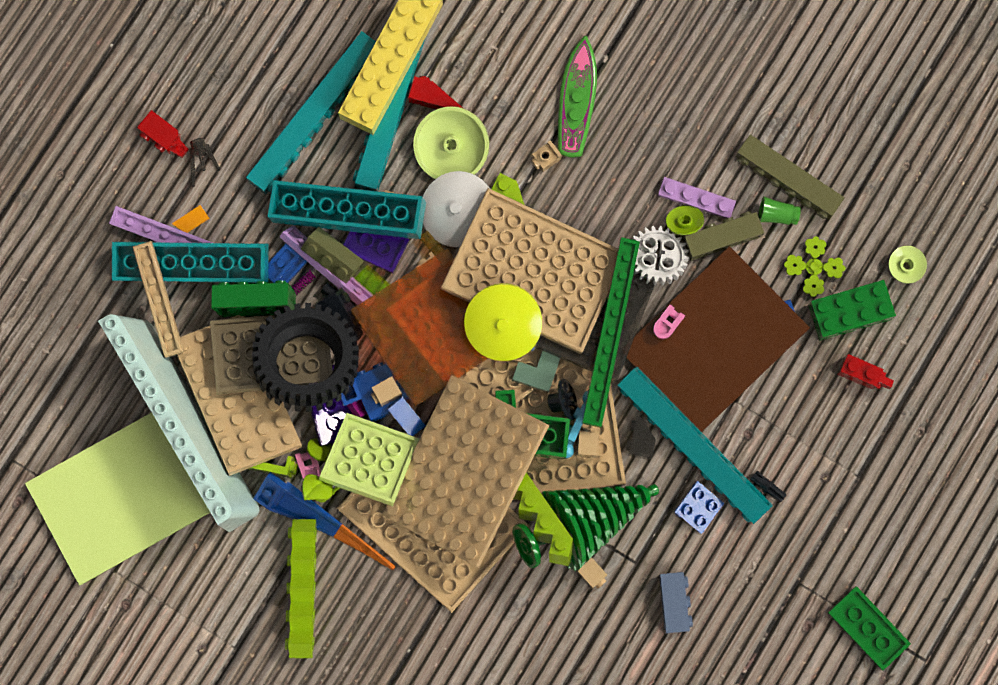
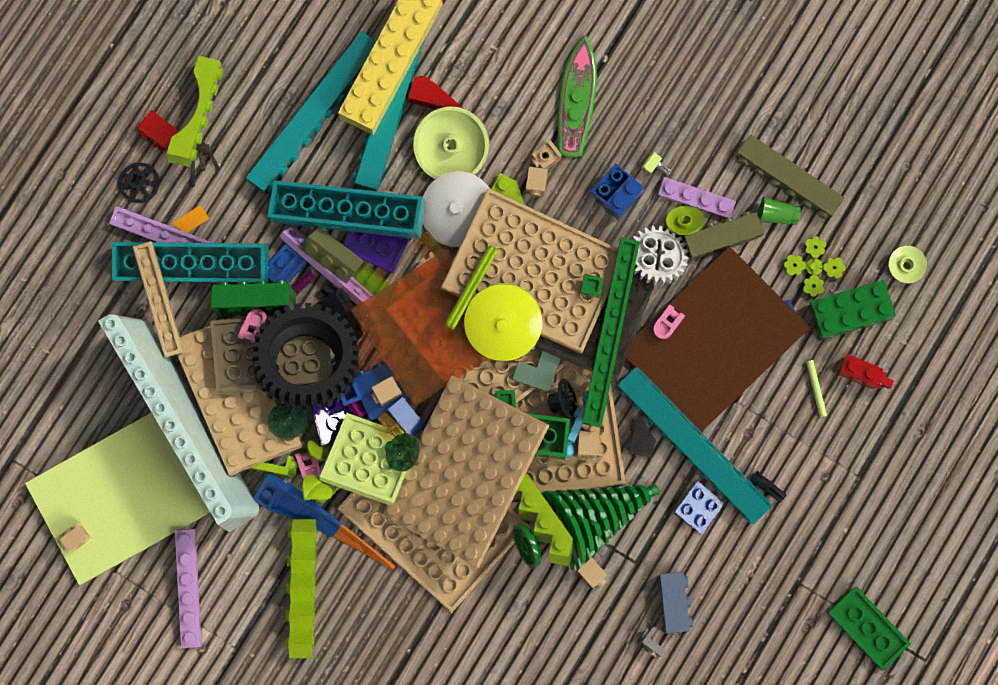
none -> tan brick [58,522,91,552]
none -> black wheel [118,163,160,203]
none -> lime arch [166,56,224,167]
none -> lavender plate [175,529,202,648]
none -> bright pink plate [238,309,267,344]
none -> clear green plate [268,403,307,441]
none -> clear yellow axle [378,411,410,446]
none -> clear green plate [385,433,420,472]
none -> lime axle [445,245,498,330]
none -> tan brick [526,167,548,197]
none -> green plate [580,274,603,298]
none -> blue slope [591,163,644,221]
none -> yellowish green piece [640,152,672,176]
none -> light grey bracket [641,627,666,657]
none -> yellowish green bar [806,360,827,418]

